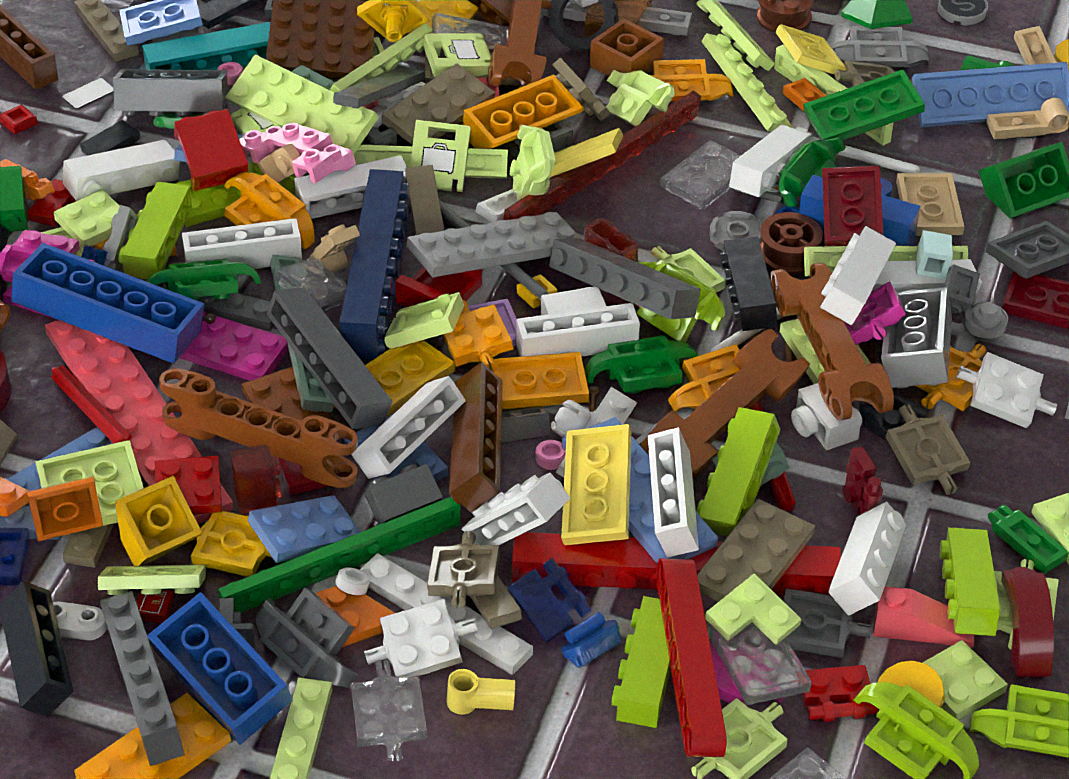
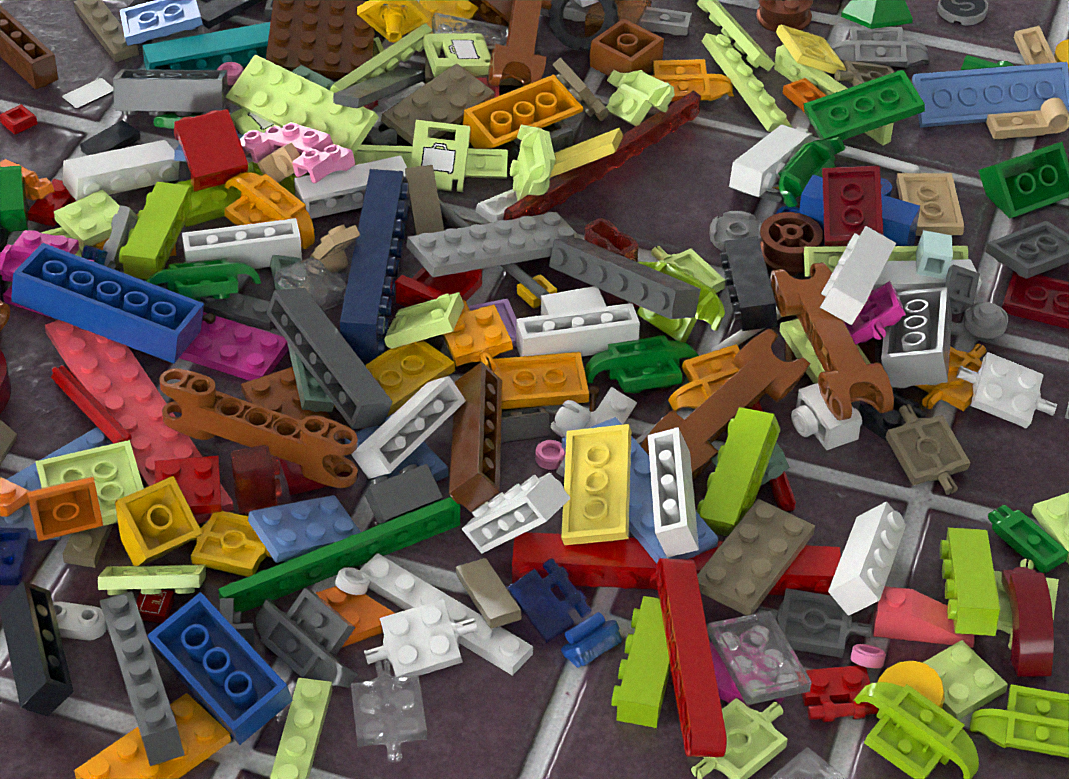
dark tan plate [427,531,500,608] -> none
light yellow piece [446,669,515,715] -> none
clear plate [660,140,741,210] -> none
yellowish green plate [705,574,802,645] -> none
dark red plate [842,446,883,516] -> none
none -> bright pink tile [850,644,886,668]

